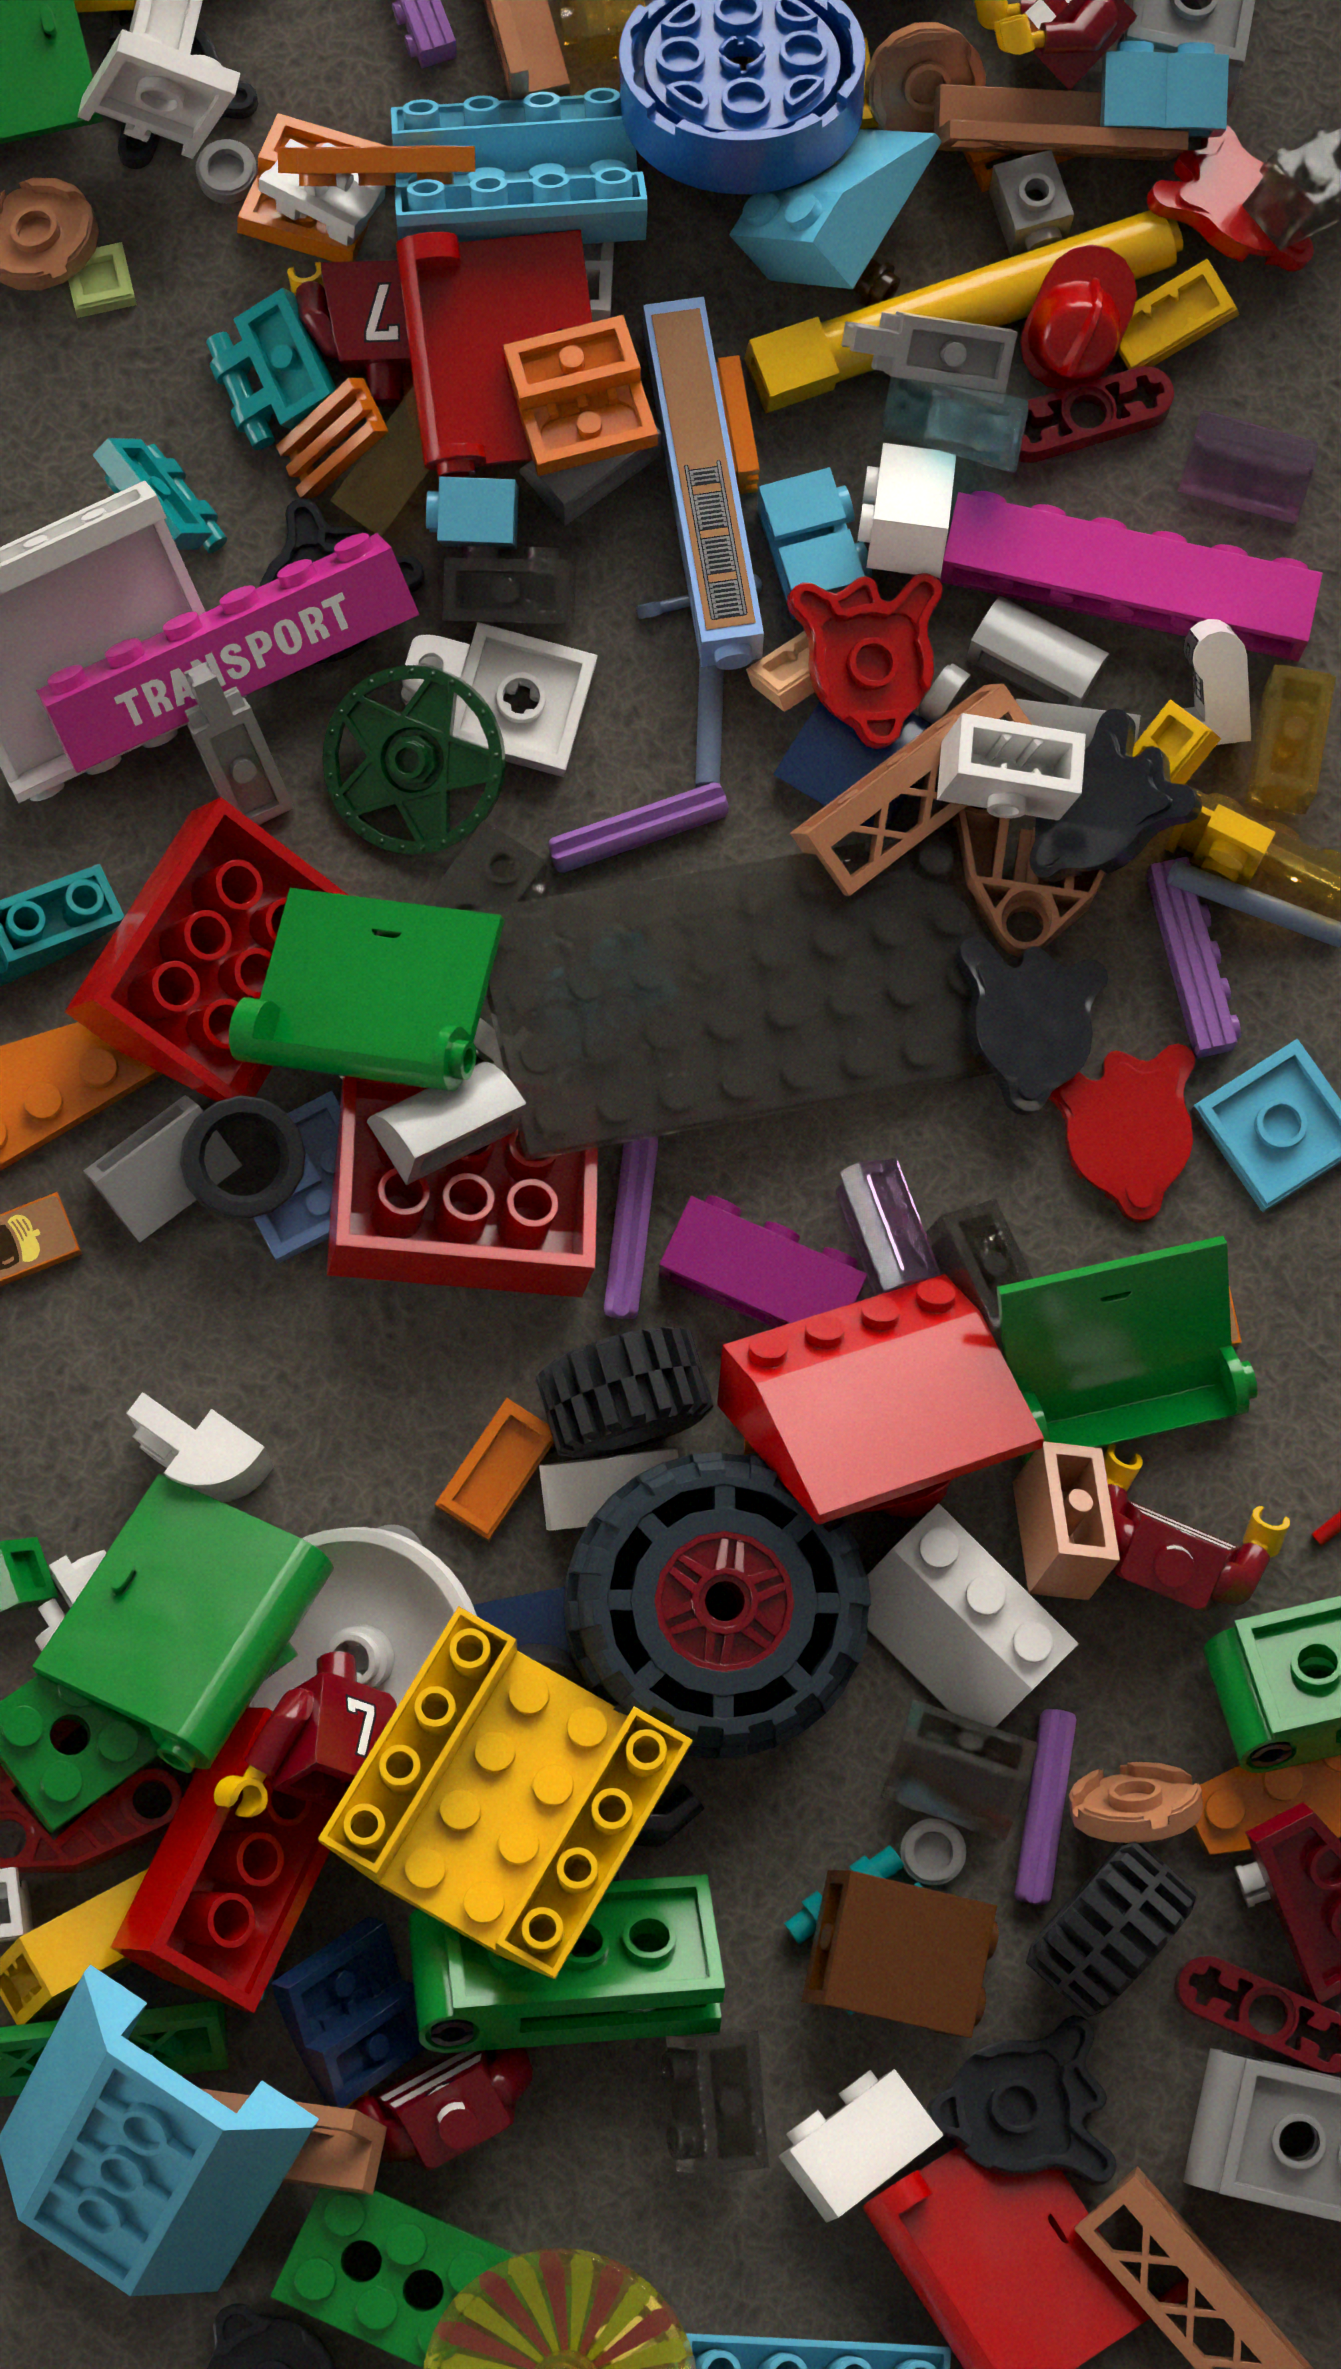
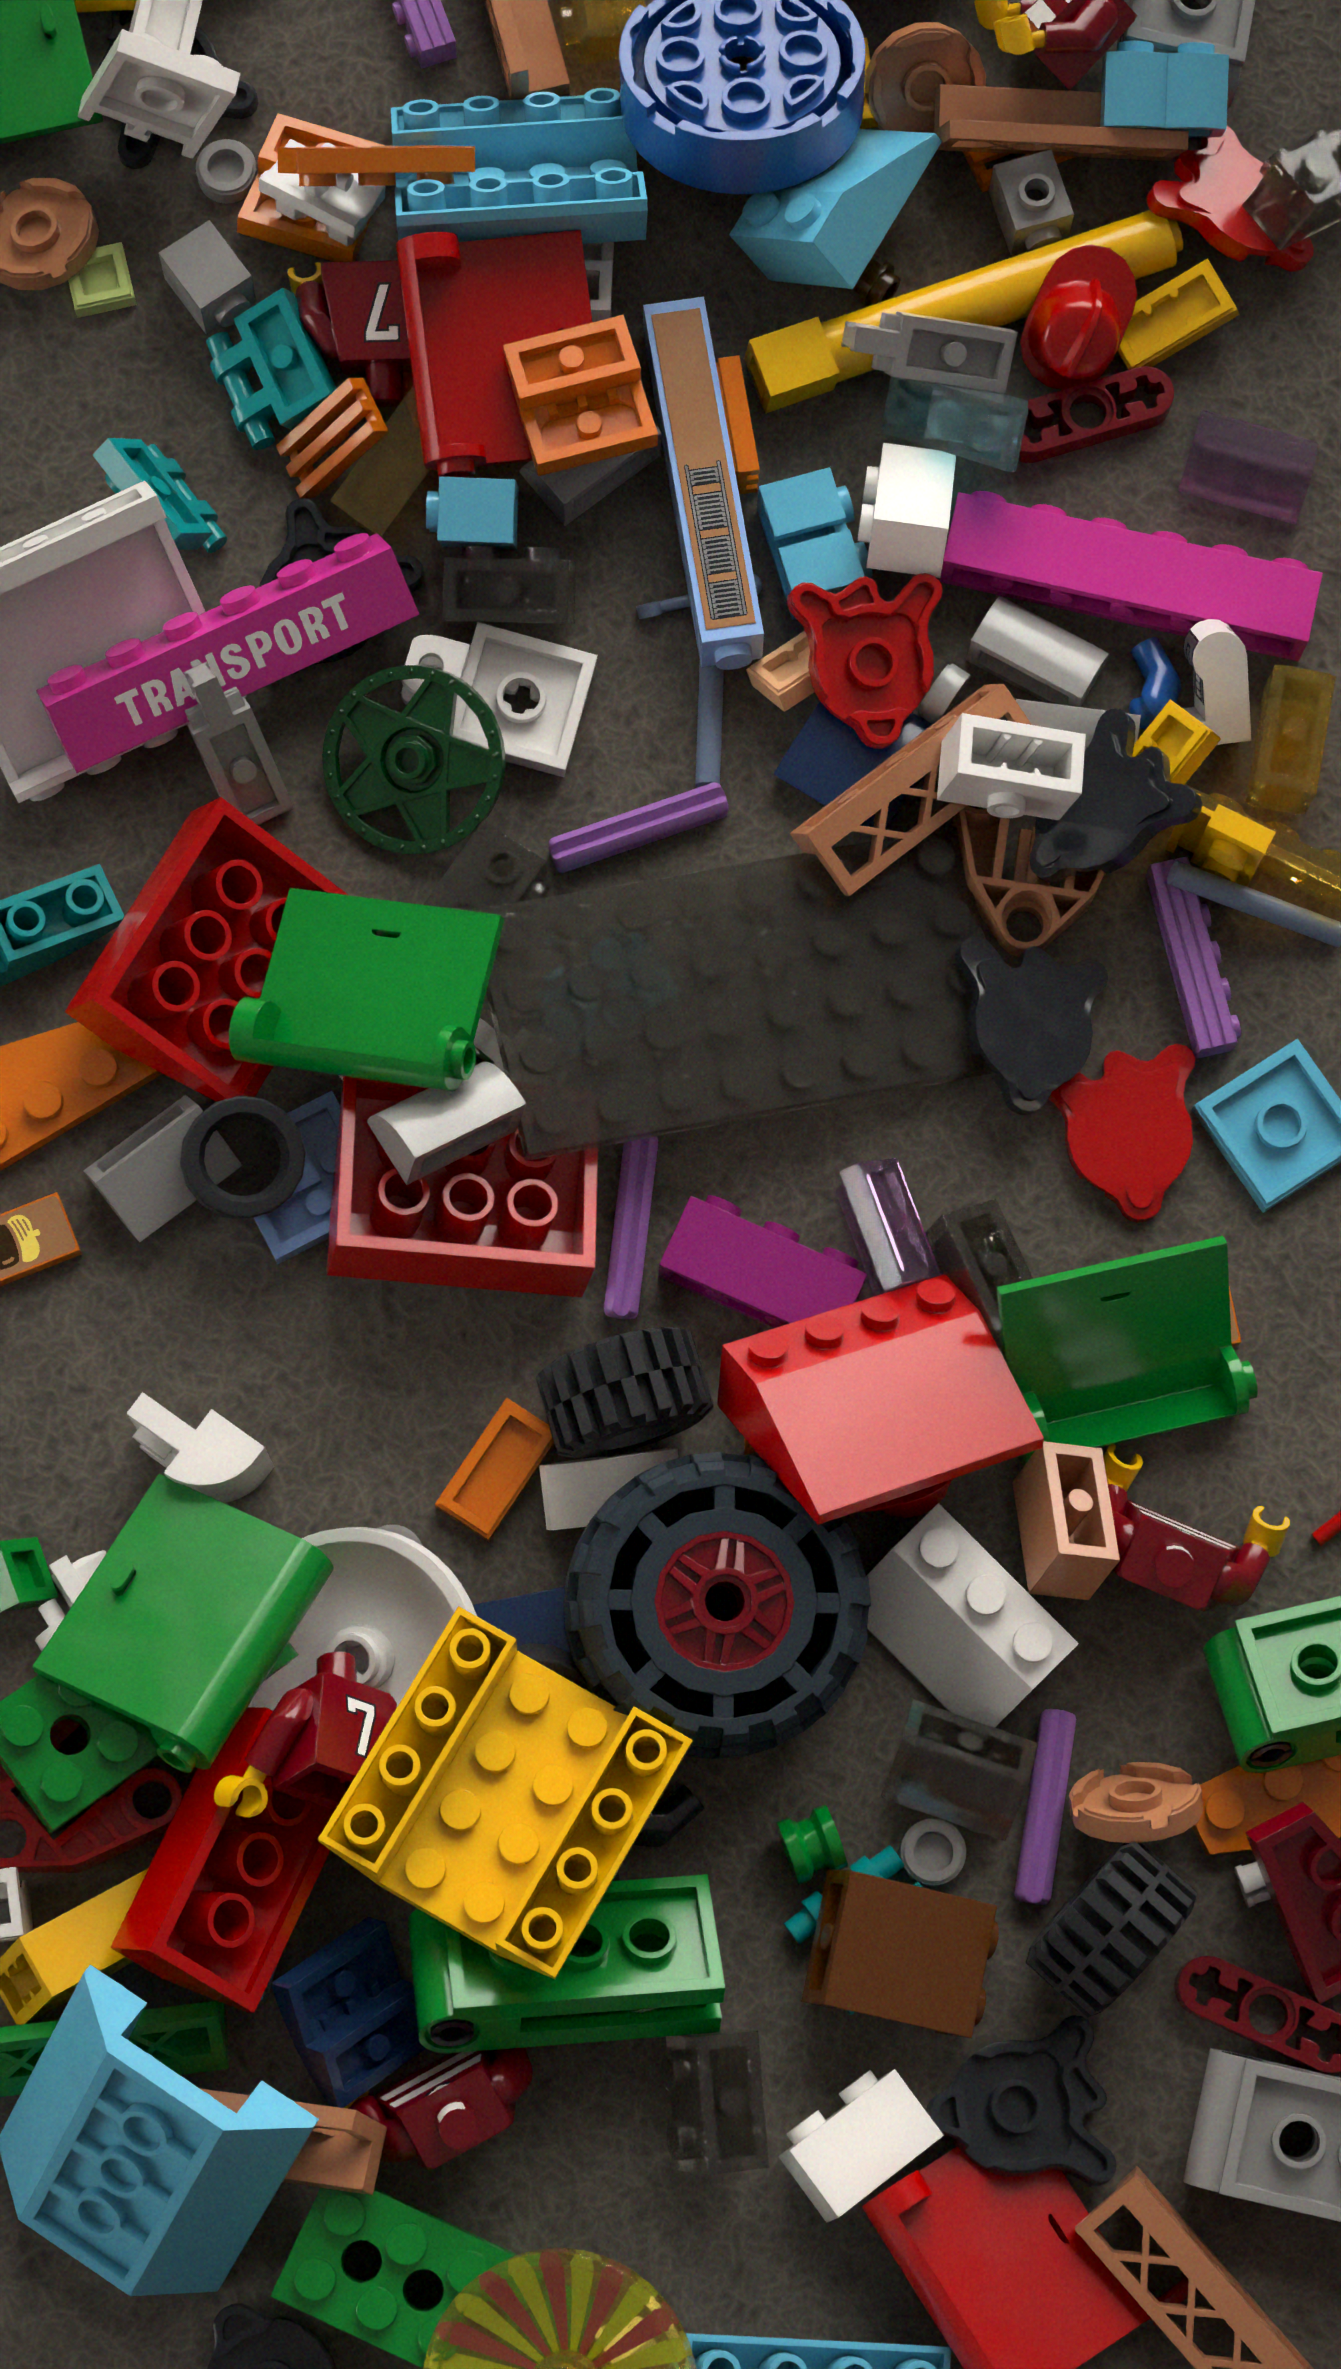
none -> light grey brick [159,220,256,334]
none -> green wheel [776,1805,848,1885]
none -> blue arm [1128,637,1181,729]

